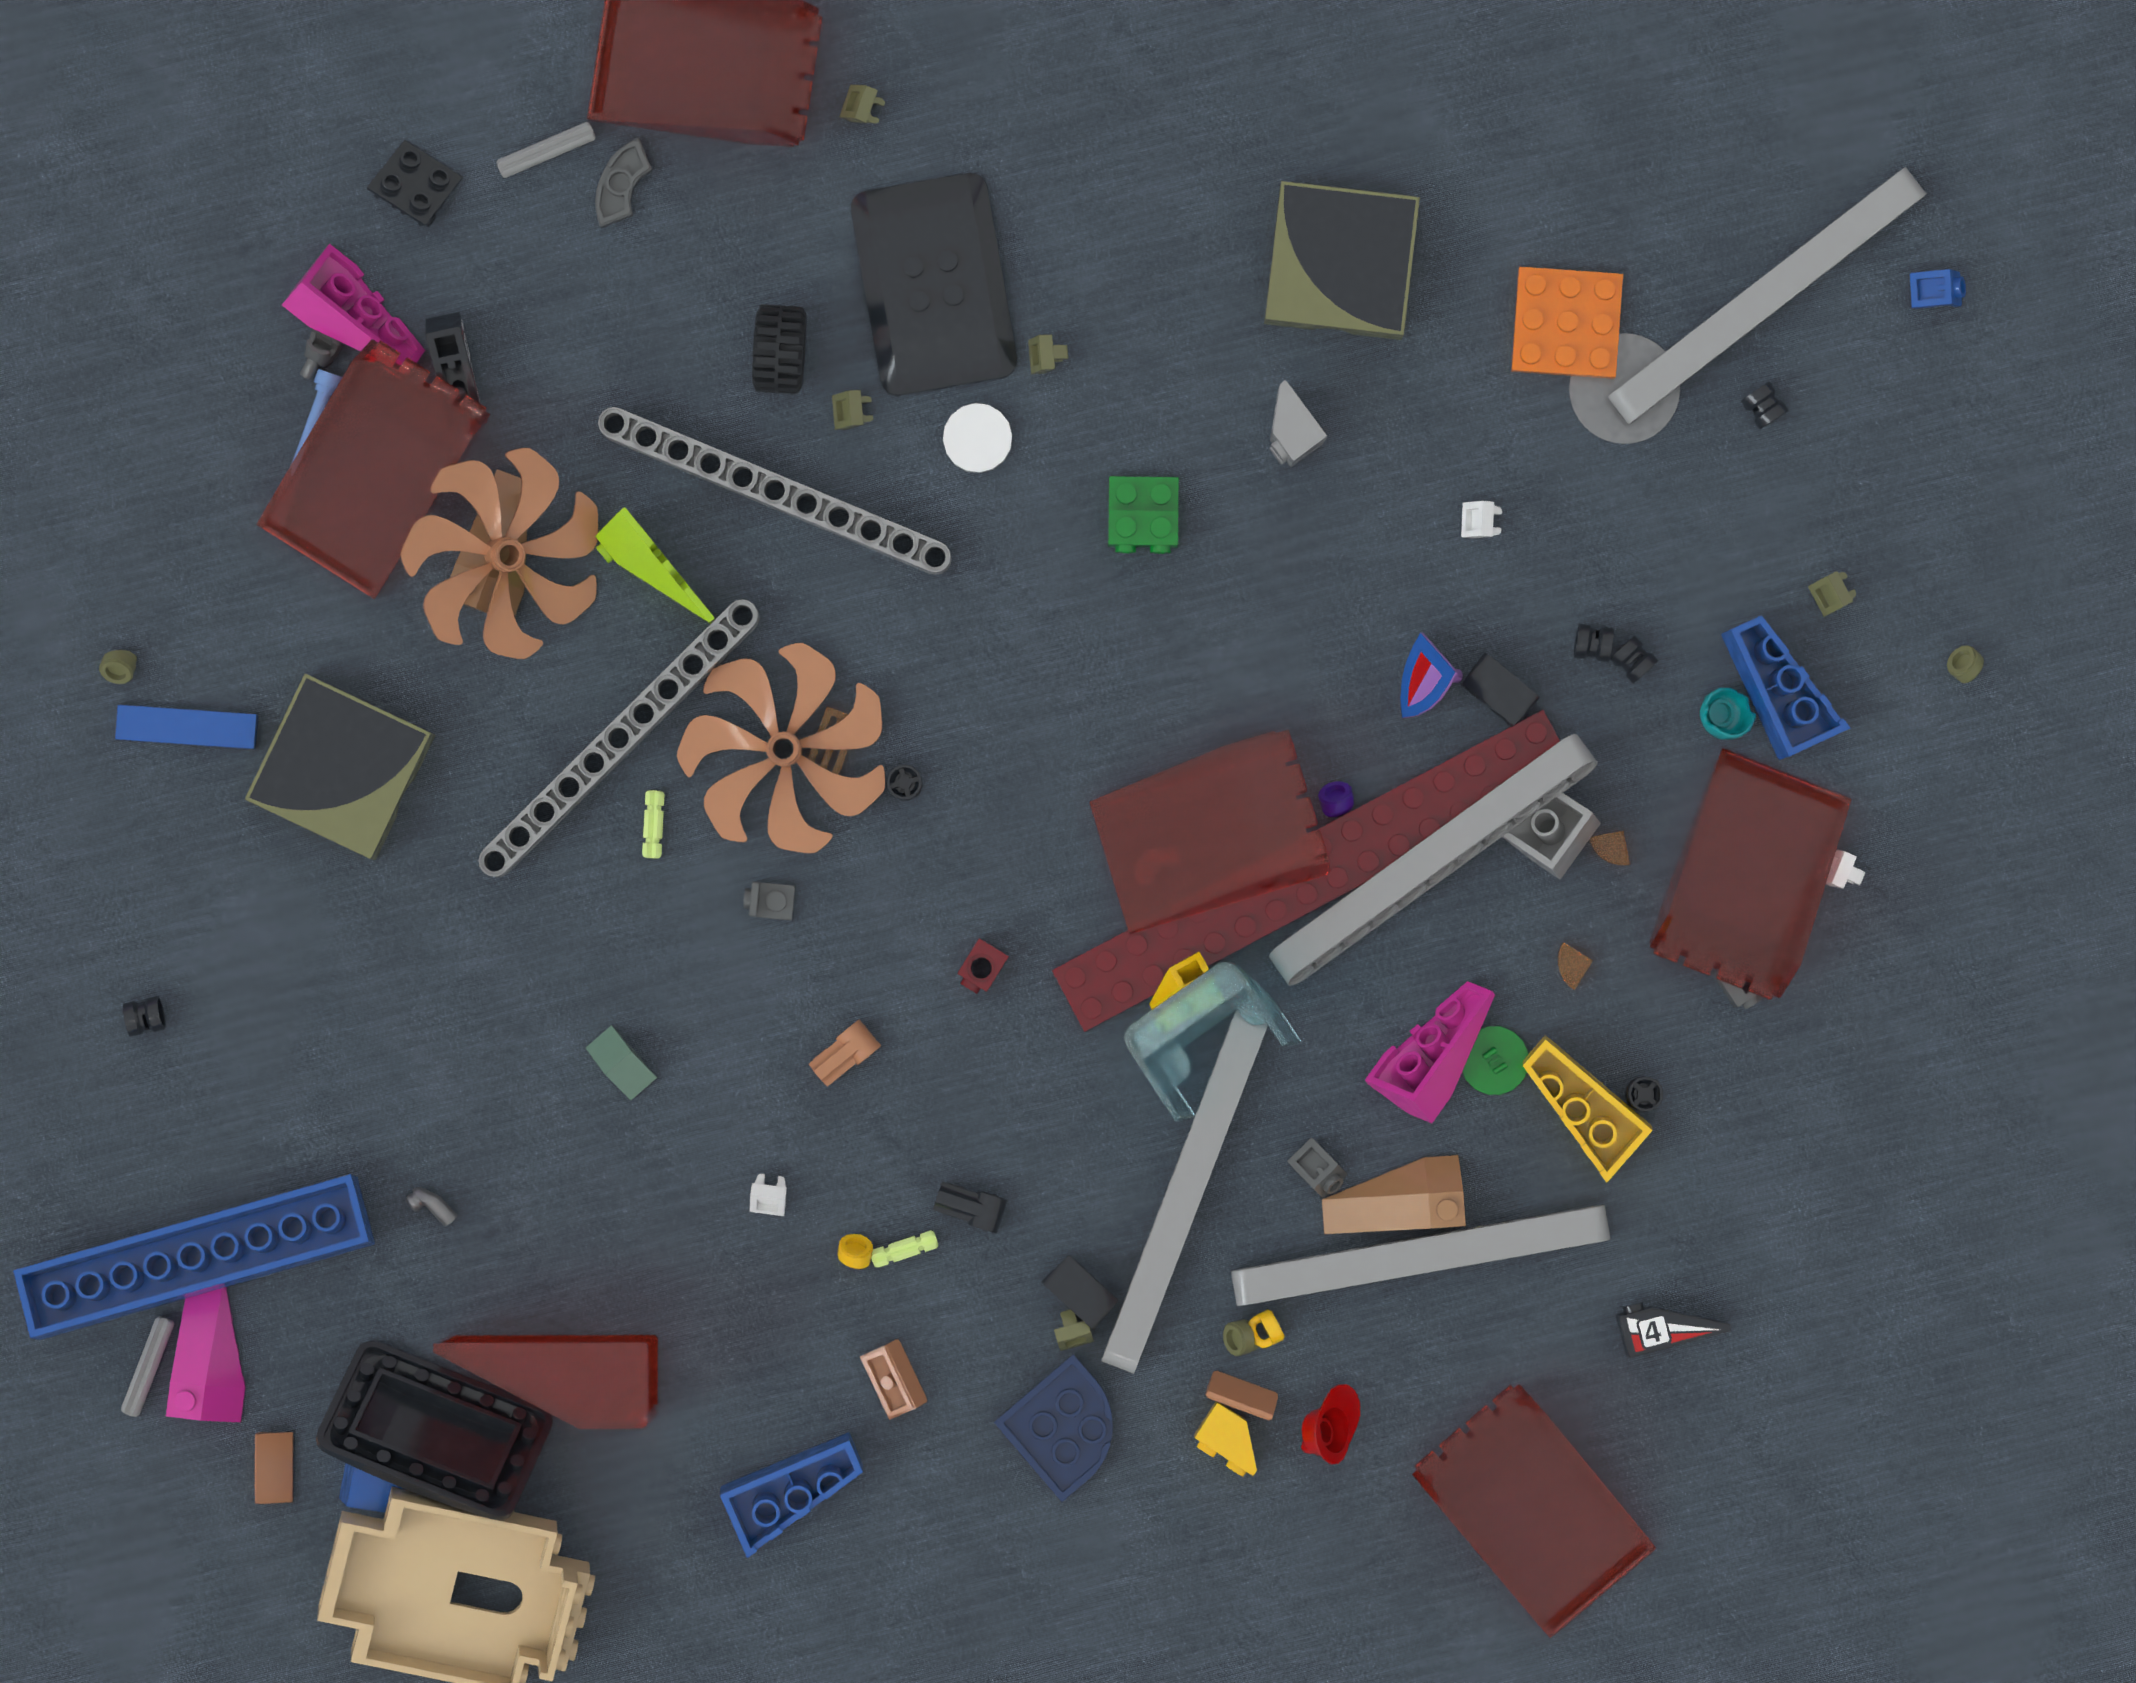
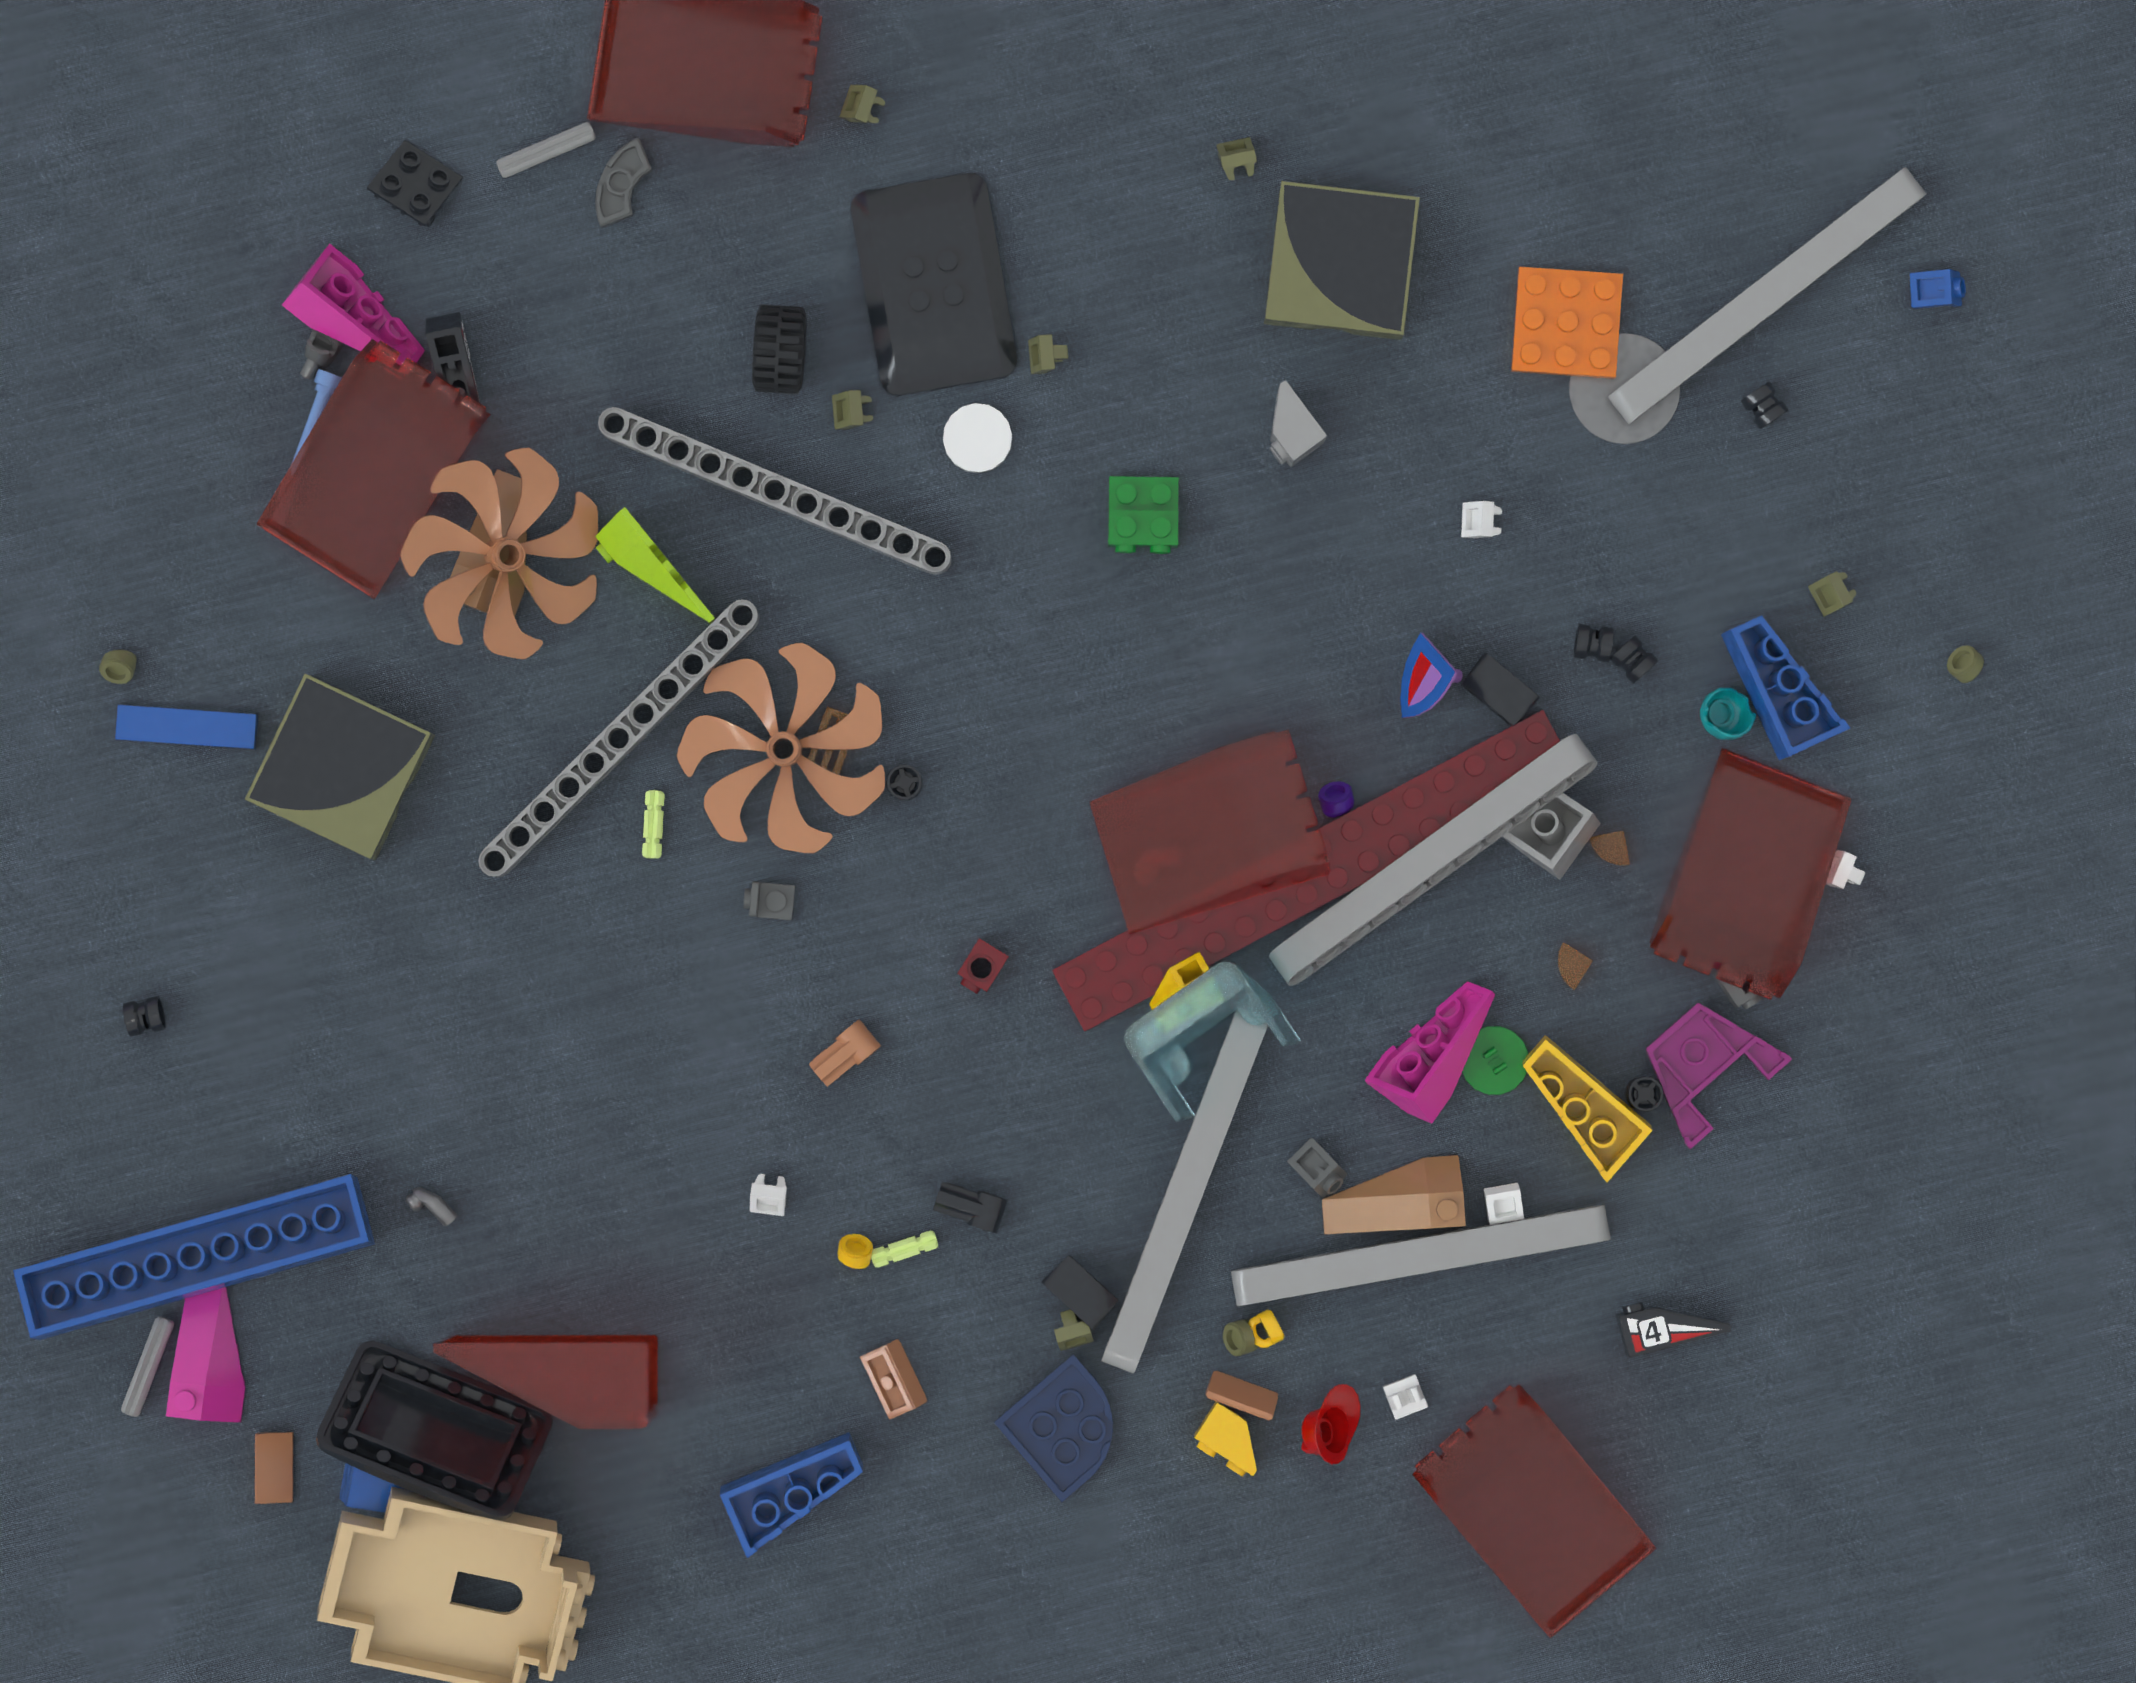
sand green slope [586,1025,658,1100] -> none
none -> olive tile [1216,137,1257,180]
none -> white tile [1382,1374,1428,1420]
none -> white tile [1484,1183,1524,1225]
none -> magenta wing [1645,1003,1792,1149]

